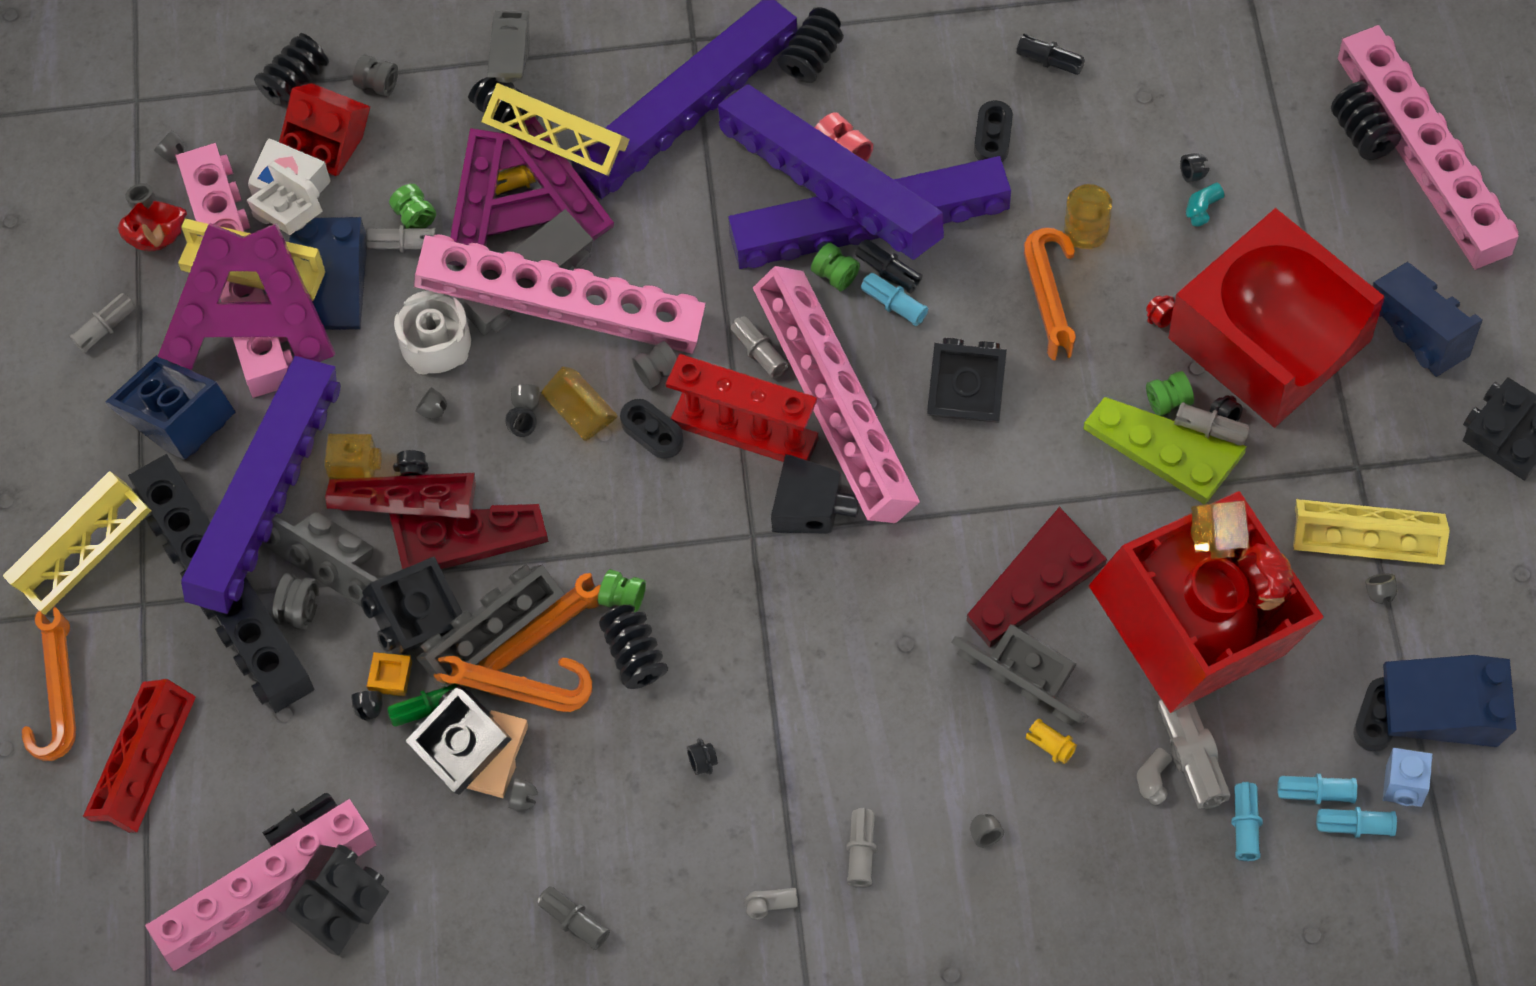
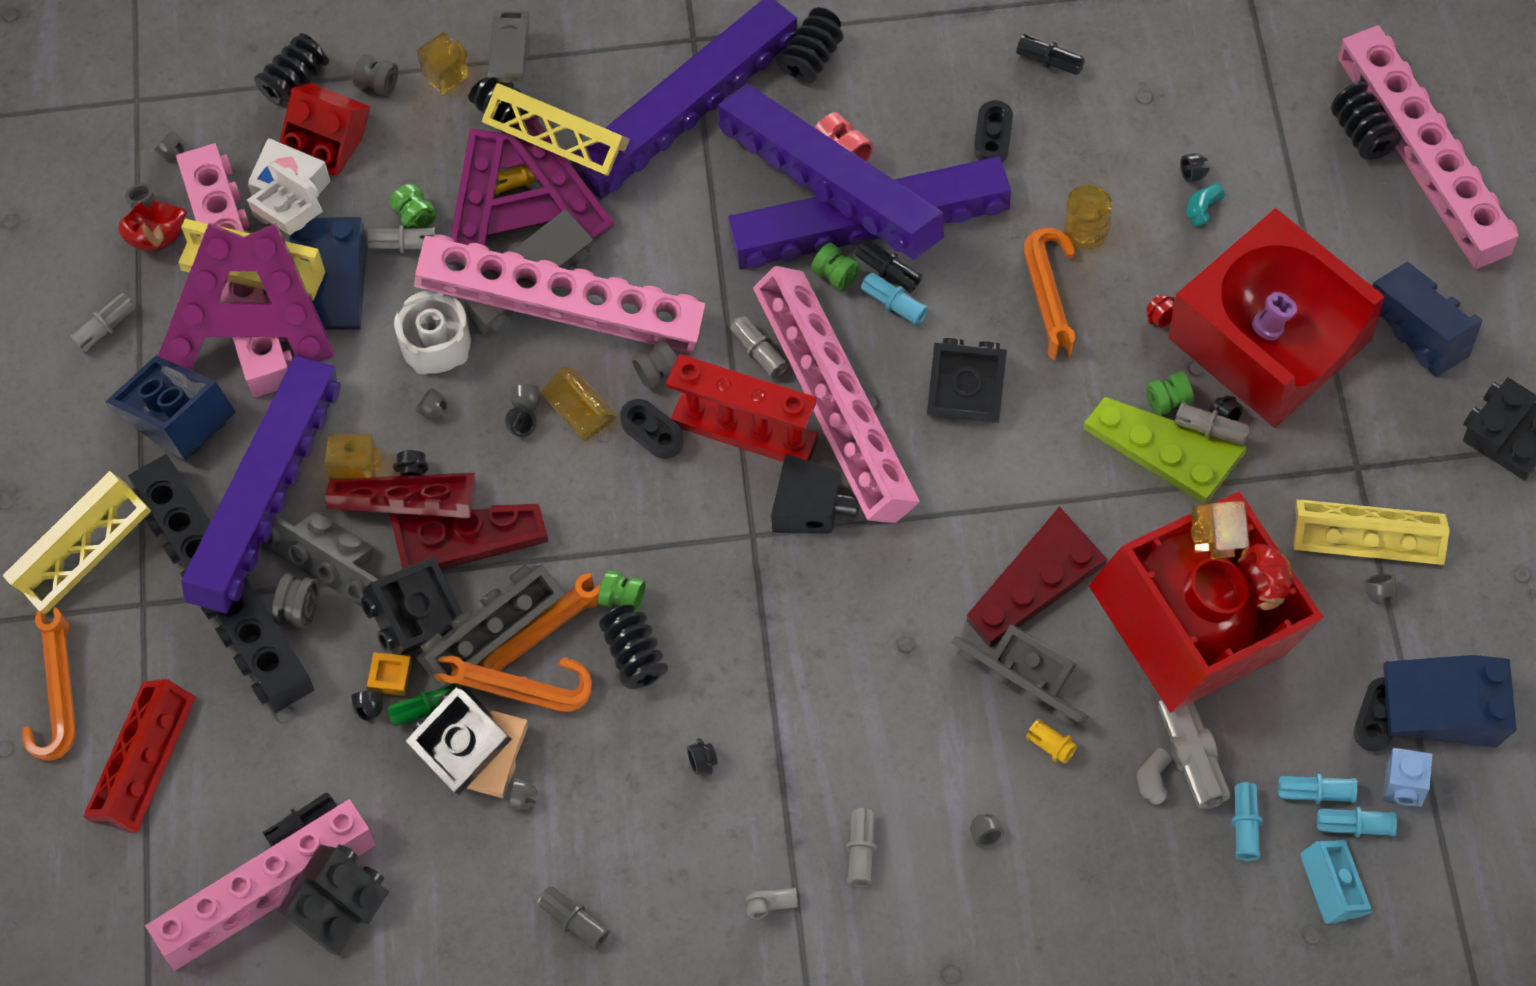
none -> clear yellow brick [417,32,469,95]
none -> medium lavender bush [1252,292,1297,340]
none -> medium azure slope [1300,840,1372,924]

